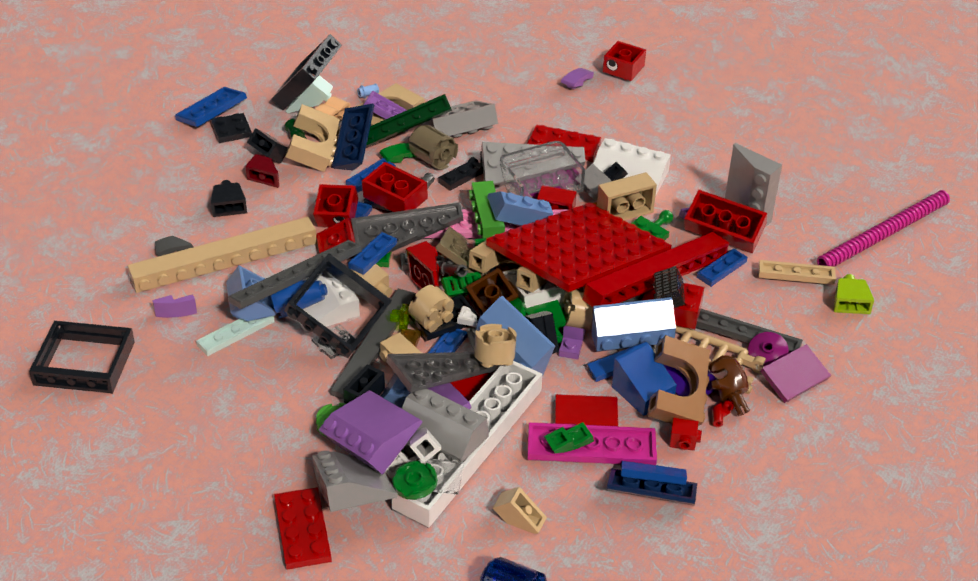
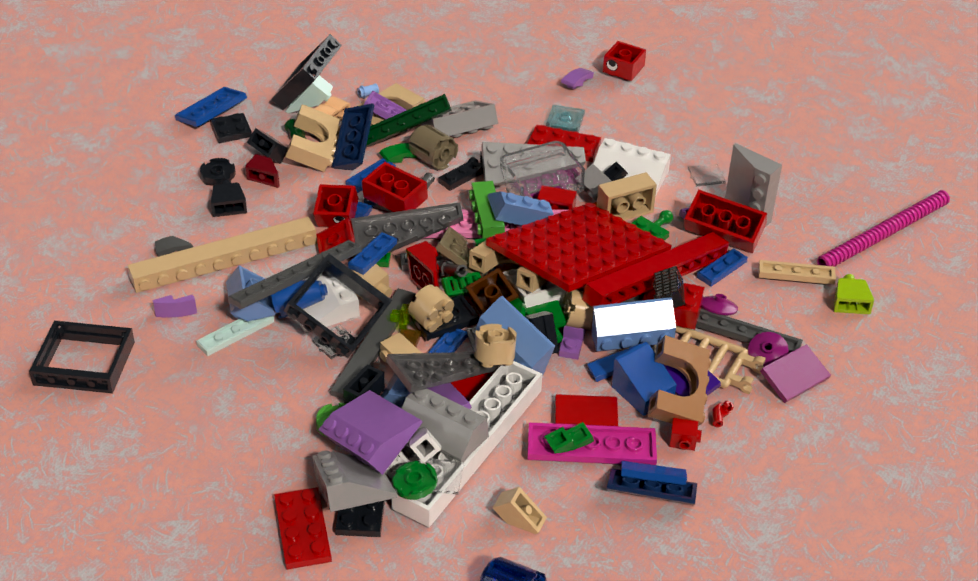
white tile [457,306,477,327] -> none
reddish brown piece [709,355,750,416] -> none
none -> black plate [200,158,236,185]
none -> black plate [335,500,385,537]
none -> clear light blue tile [546,105,585,133]
none -> clear piece [688,164,726,187]
none -> magenta dish [701,294,738,315]

